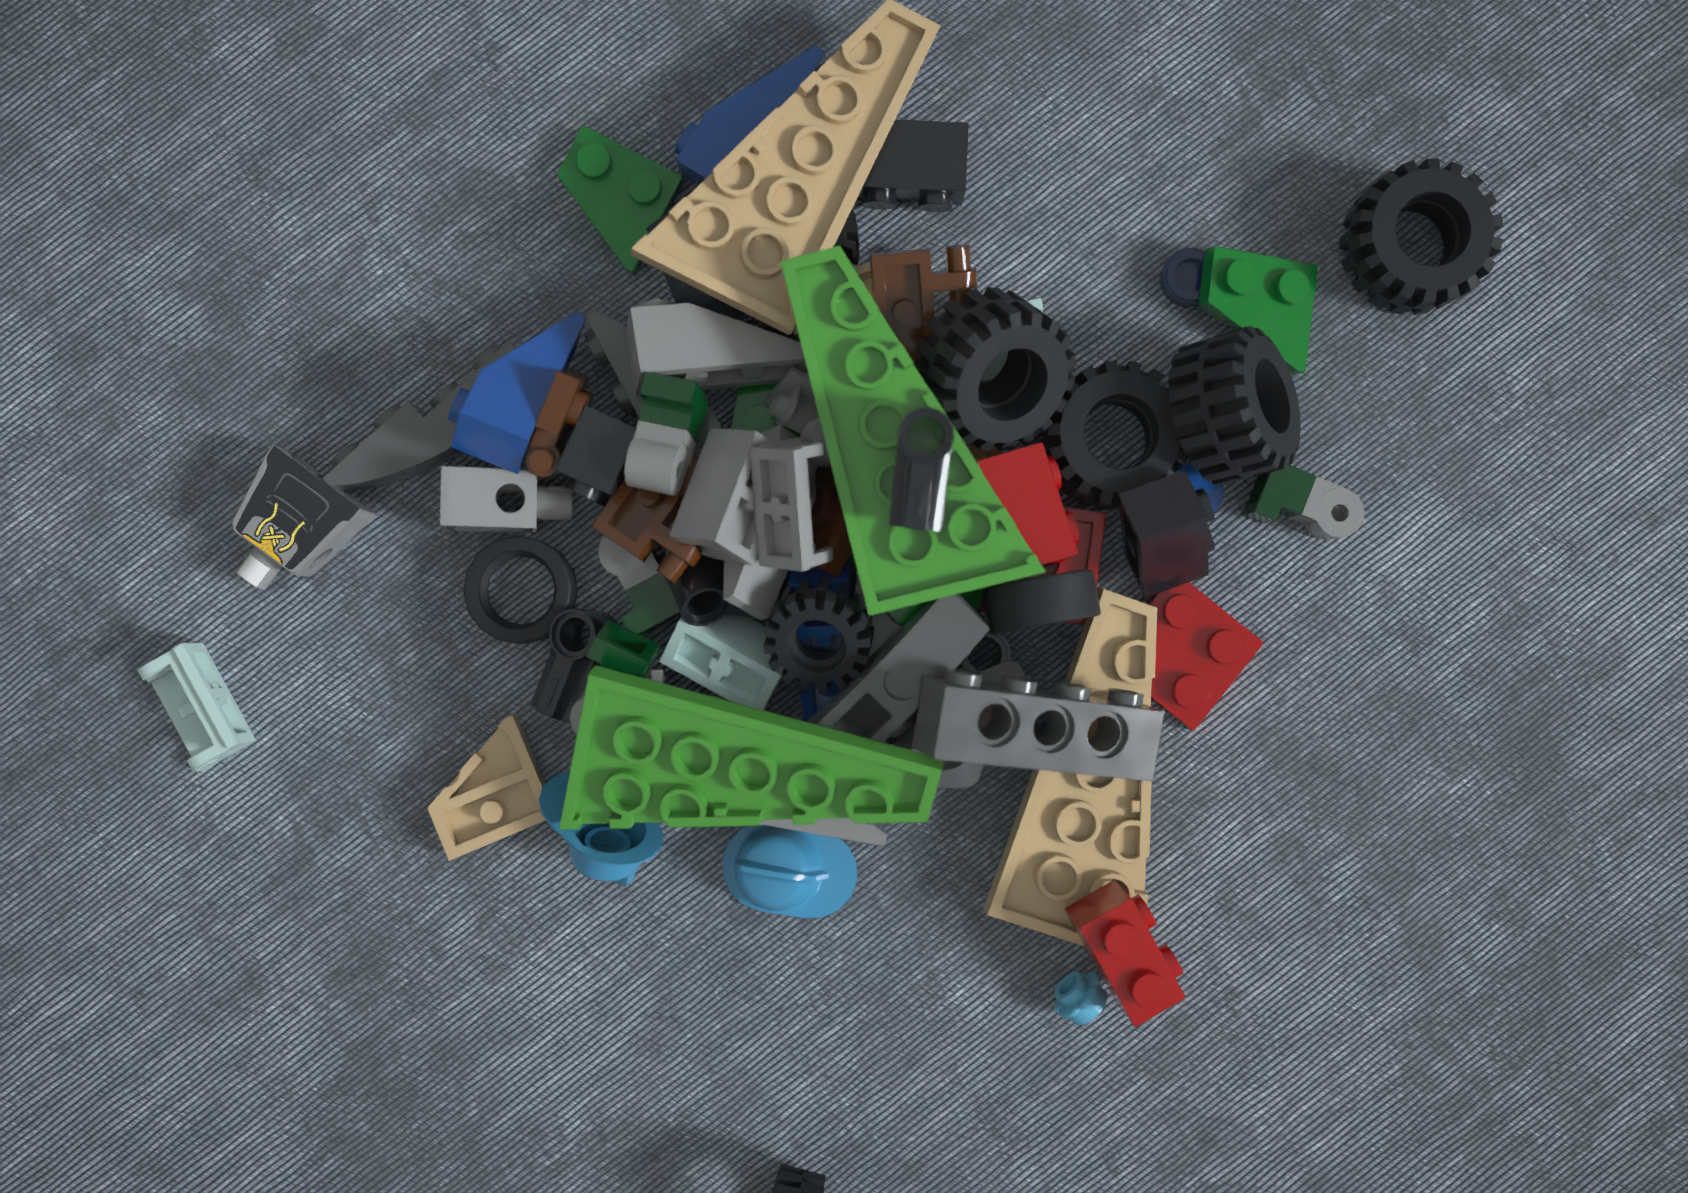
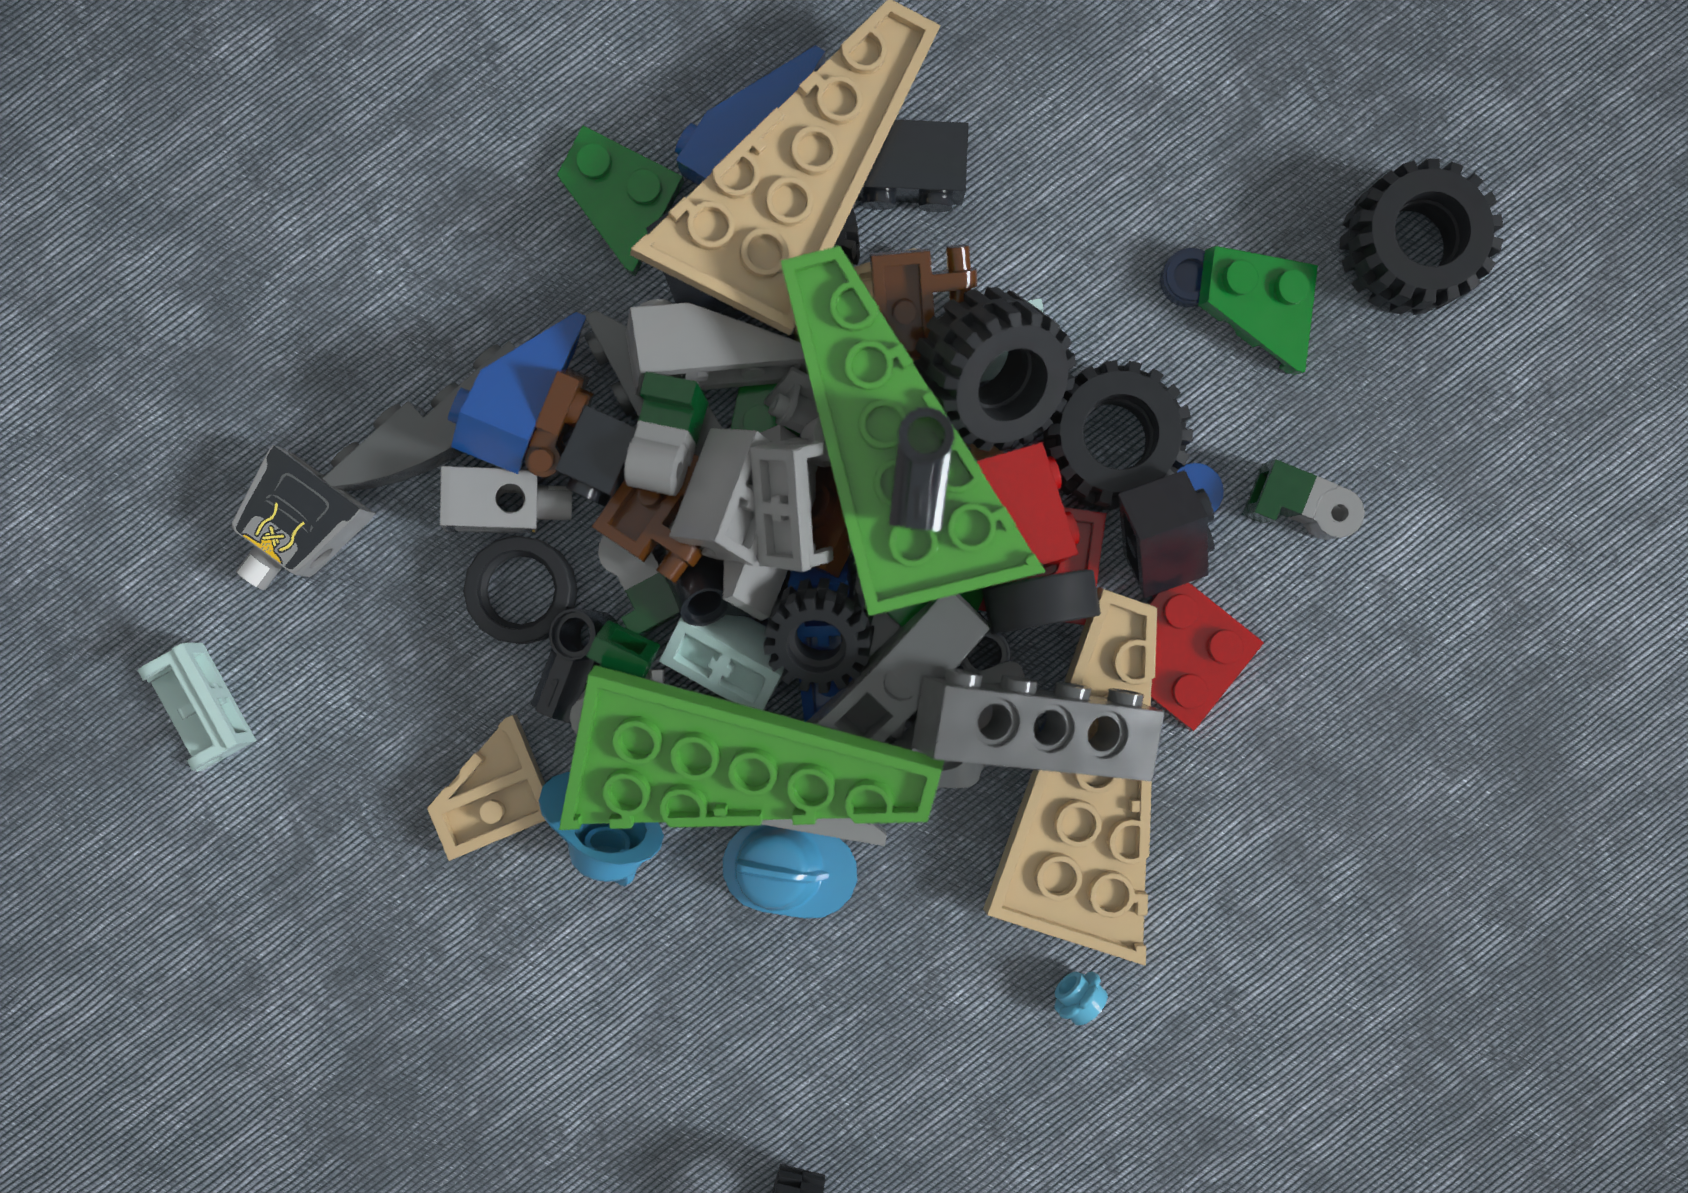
red brick [1064,880,1186,1027] -> none
black tyre [1168,326,1301,485] -> none

